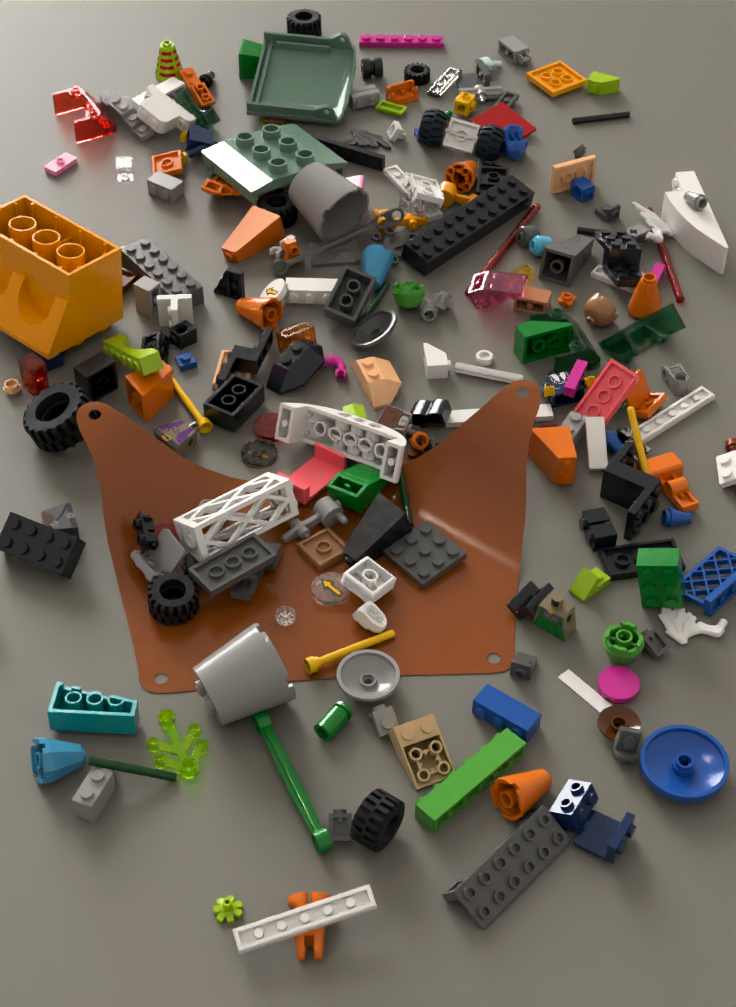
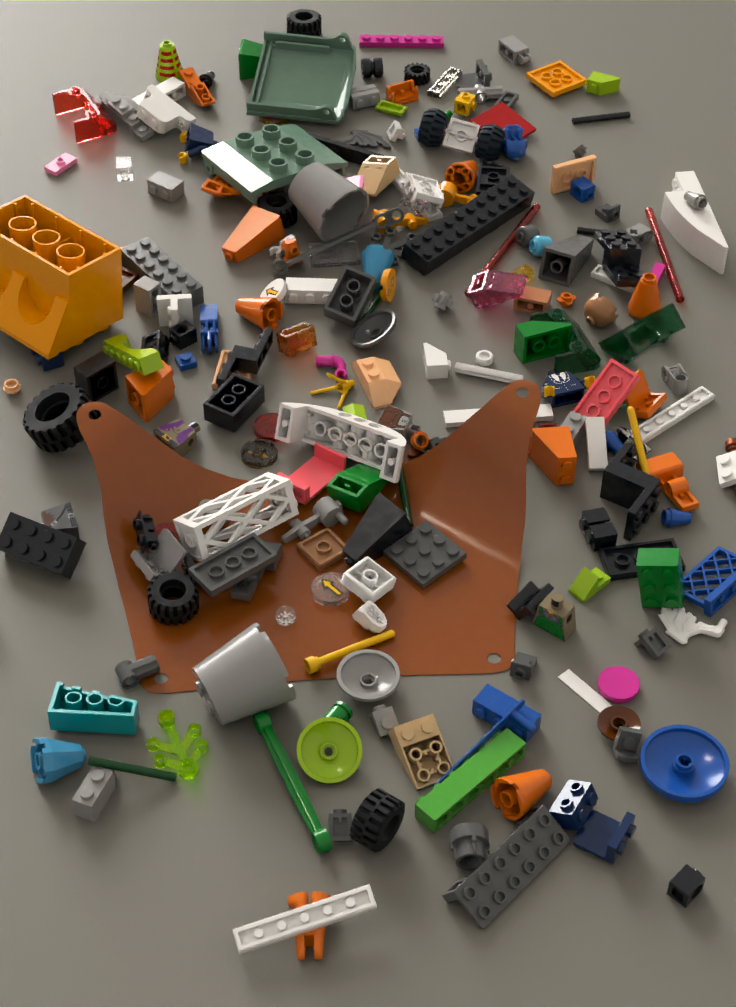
clear red brick [18,352,49,397] -> none
orange tile [152,149,184,176] -> none
clear green arch [173,88,220,129] -> none
yellow piece [173,378,213,434] -> none
lime plant [213,895,243,924] -> none
black wing [214,267,245,300] -> none
black wedge [266,339,325,395] -> none
bright green cone [392,281,426,309] -> none
black brick [410,399,452,428] -> none
light grey cone [421,299,437,321] -> none
light aqua piece [475,57,502,72] -> none
dark pink piece [563,359,588,398] -> none
bright green cone [603,621,644,663] -> none
white animal [632,202,674,243] -> none
none -> dark grey piece [115,654,160,689]
none -> blue arm [200,304,219,354]
none -> lime dish [296,717,363,784]
none -> yellow plant [311,373,355,409]
none -> tan slope [357,155,401,197]
none -> light orange tile [380,268,396,302]
none -> blue piece [436,699,537,784]
none -> dark grey piece [450,822,490,870]
none -> black brick [667,864,706,908]

